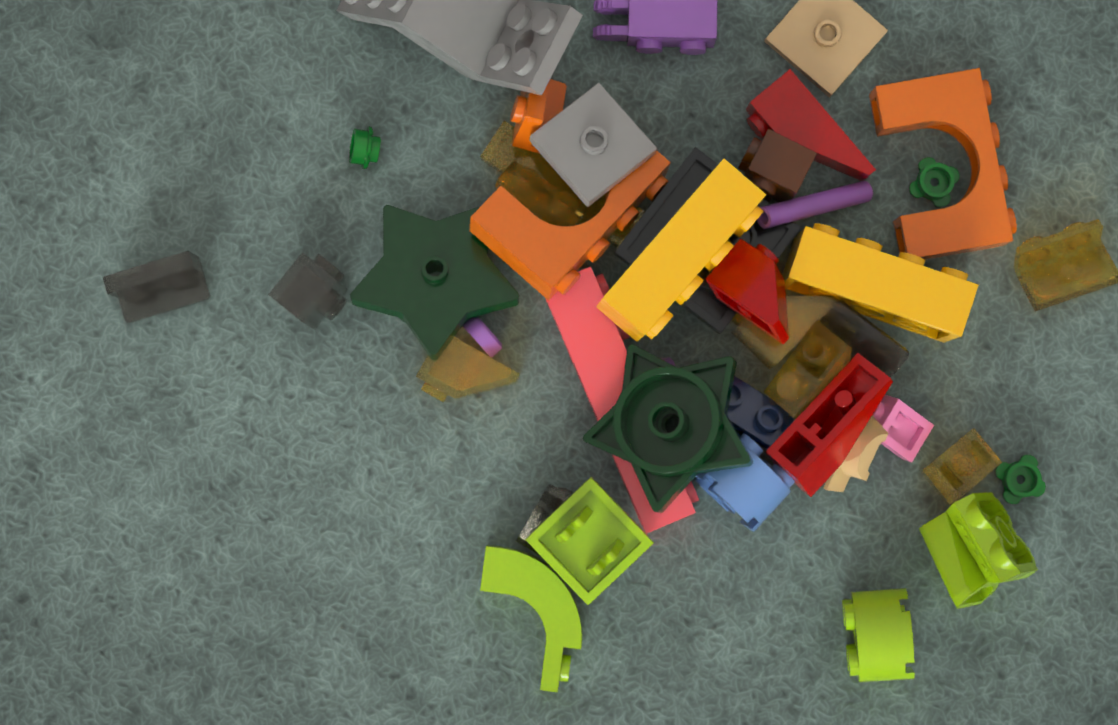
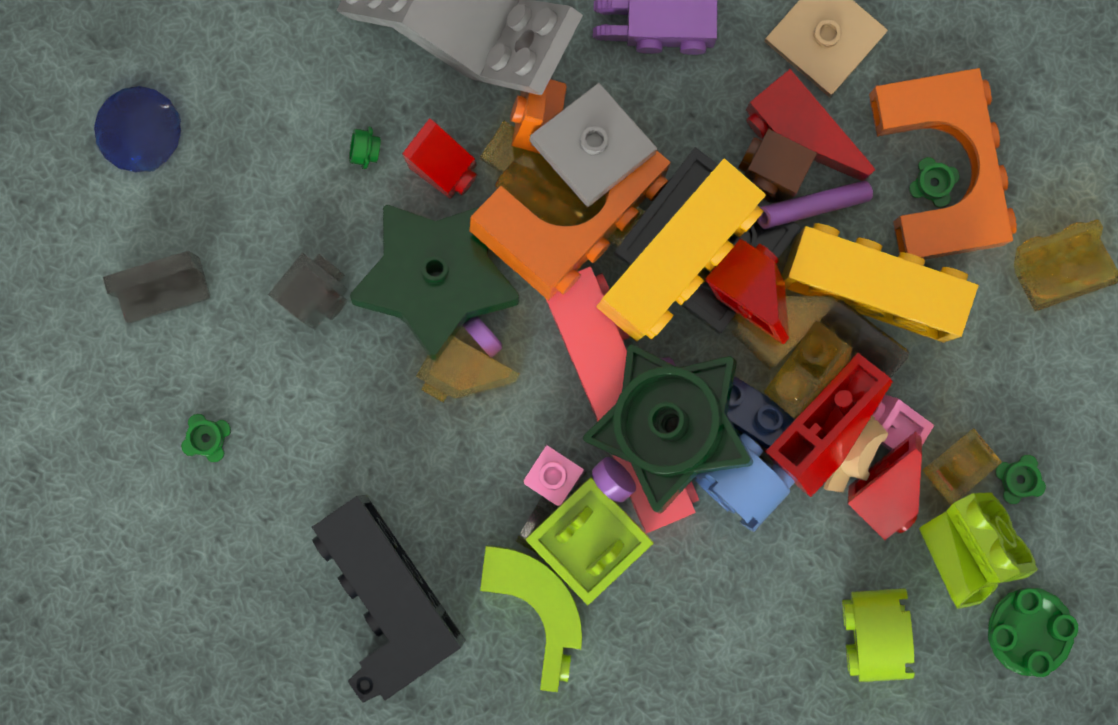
none -> clear blue dish [94,86,181,172]
none -> green plate [181,414,231,462]
none -> black hinge [312,495,466,703]
none -> red slope [402,118,478,199]
none -> bright pink bracket [524,445,585,506]
none -> medium lavender tile [592,457,636,502]
none -> slope [848,431,922,540]
none -> green dish [988,588,1078,677]

